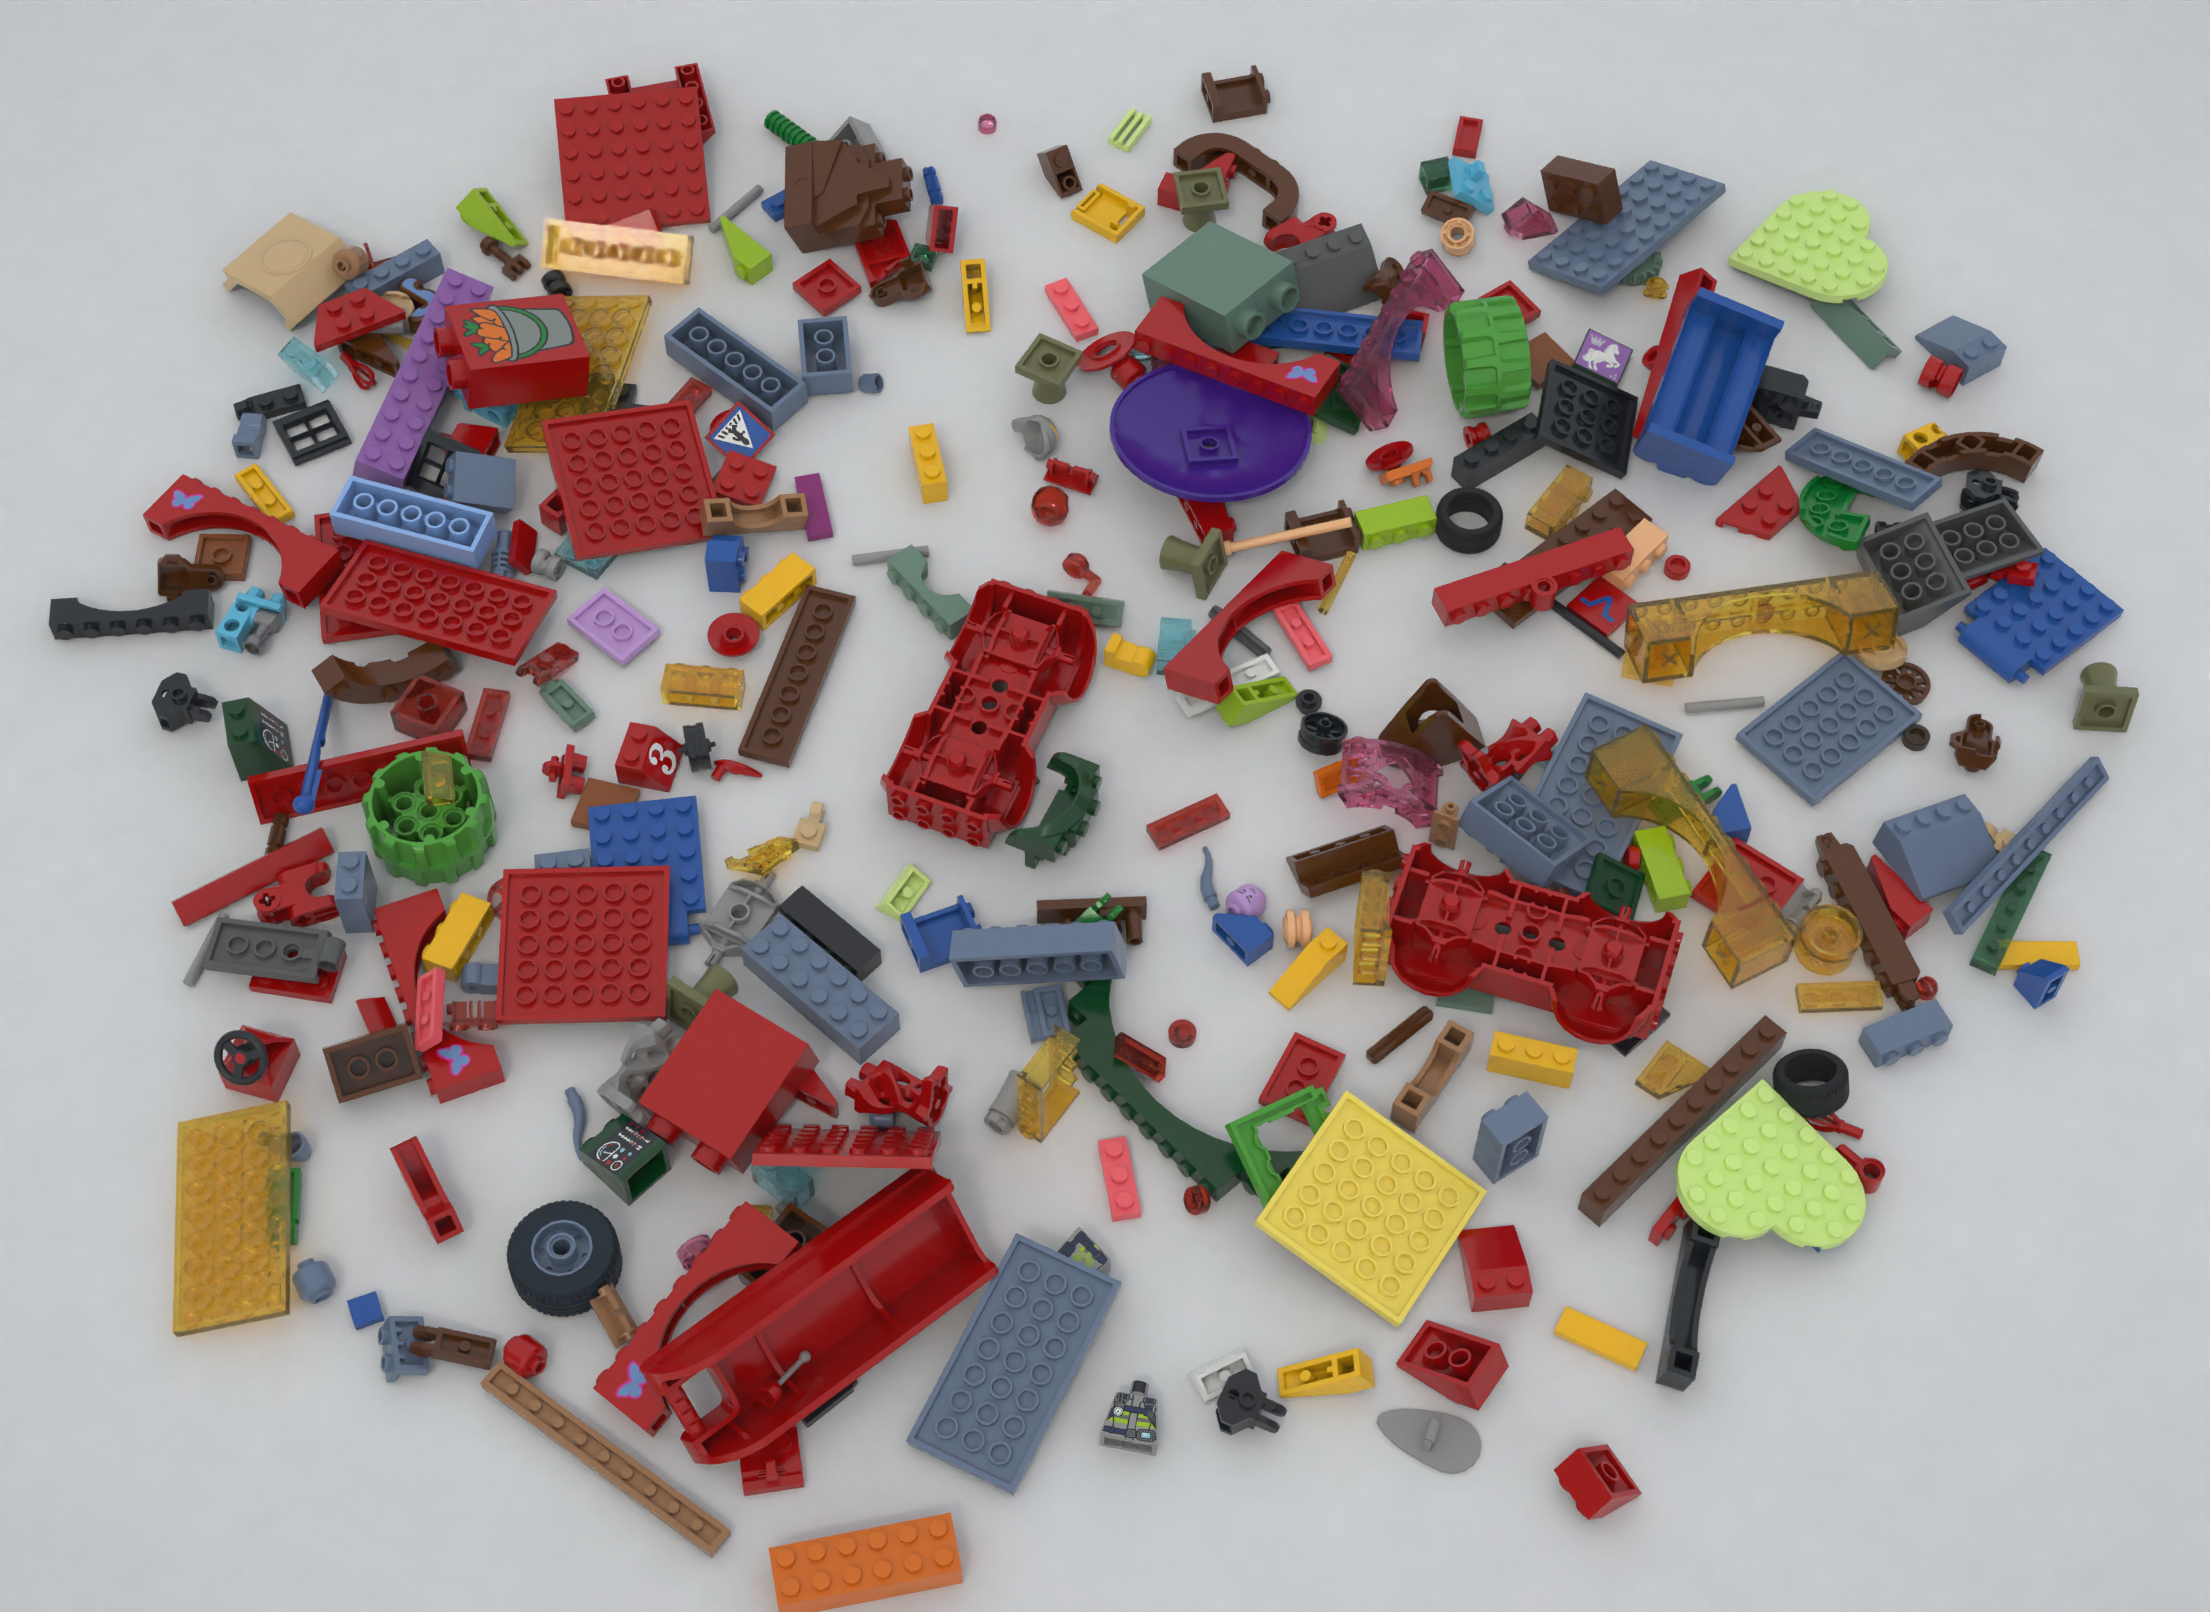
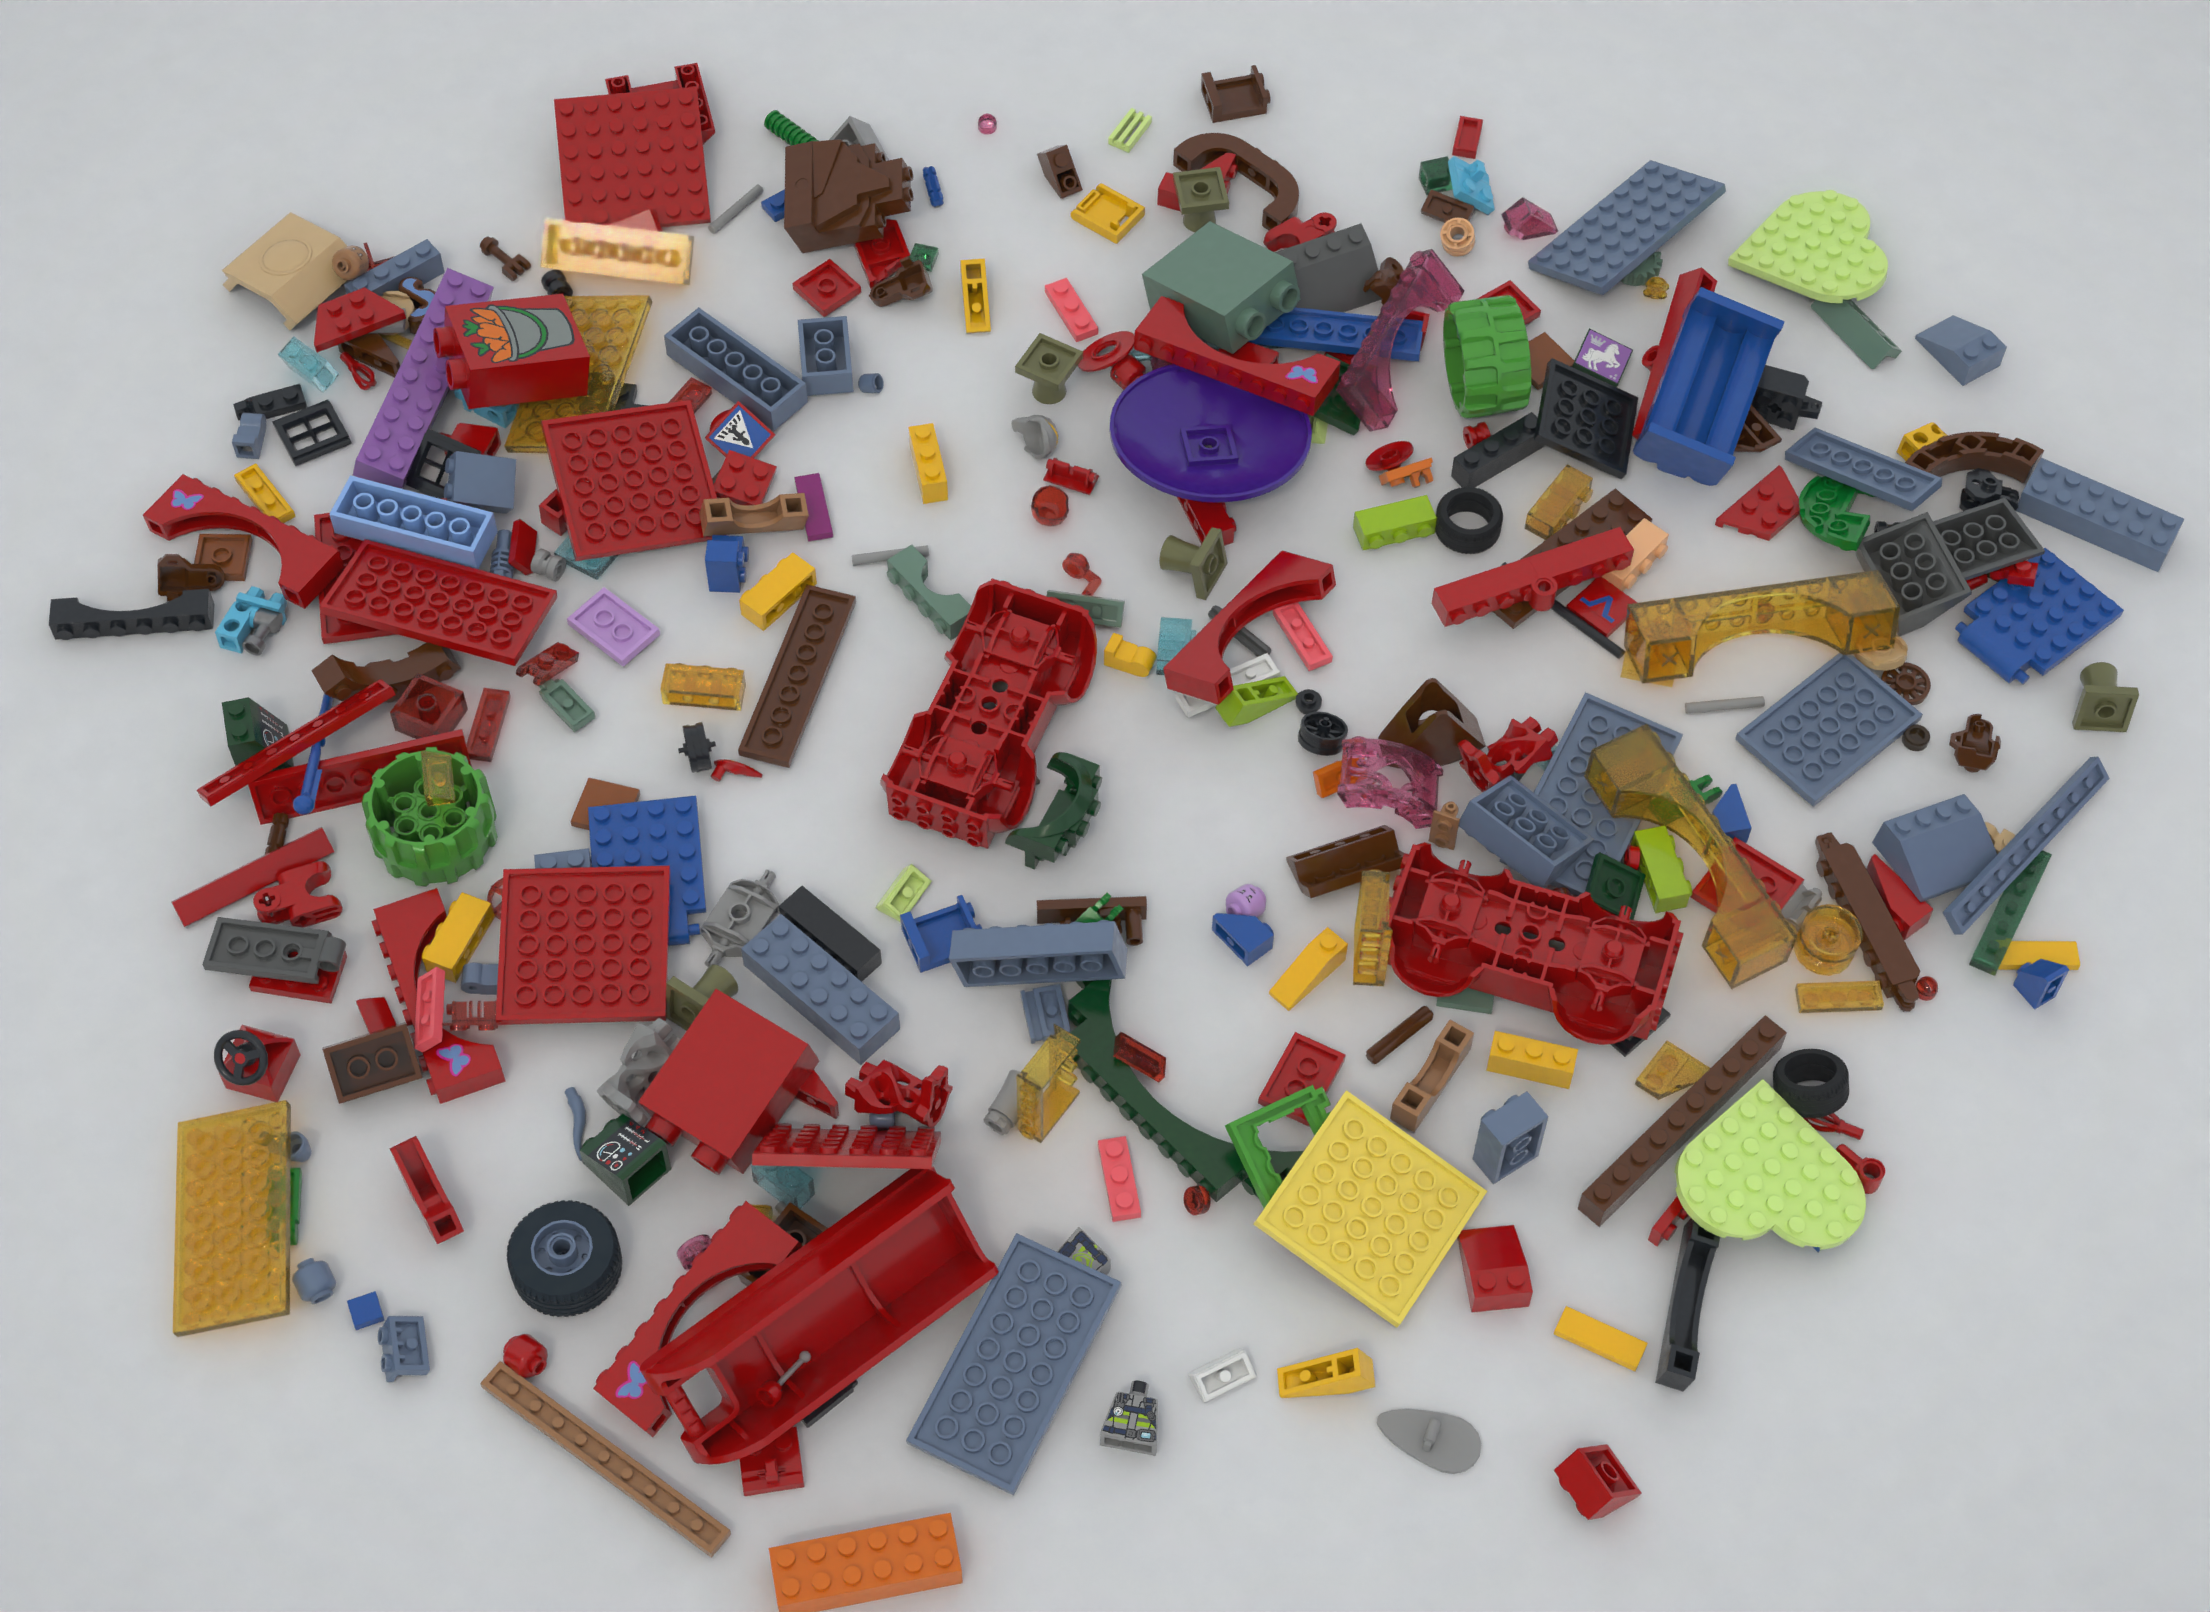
black hinge [152,672,219,732] -> none
light grey bar [183,912,229,987] -> none
sand blue brick [334,851,377,933] -> none
reddish brown hinge [408,1325,497,1370] -> none
lime slope [455,188,529,247] -> none
red hips [542,744,588,799] -> none
medium nougat hinge [589,1283,638,1349] -> none
red slope [615,722,683,793] -> none
red dish [707,613,760,657] -> none
lime slope [720,215,773,286] -> none
clear yellow wing [725,836,800,876] -> none
tan plate [792,801,827,852] -> none
red torso [926,204,959,253] -> none
clear red plate [1146,793,1230,851] -> none
clear red tile [1168,1019,1196,1049] -> none
sand blue animal [1200,846,1220,911] -> none
black hinge [1215,1369,1287,1435] -> none
light nougat bar [1223,517,1353,556] -> none
light nougat wheel [1283,909,1312,948] -> none
reddish brown panel [1284,500,1362,562] -> none
clear yellow bar [1318,551,1356,615] -> none
red slope [1396,1320,1509,1411] -> none
reddish brown brick [1540,155,1623,225] -> none
red tile [1664,555,1691,581] -> none
sand blue brick [1858,999,1953,1068] -> none
red wheel [1918,355,1964,398] -> none
none -> red tile [197,679,396,807]
none -> sand blue brick [2016,458,2184,572]

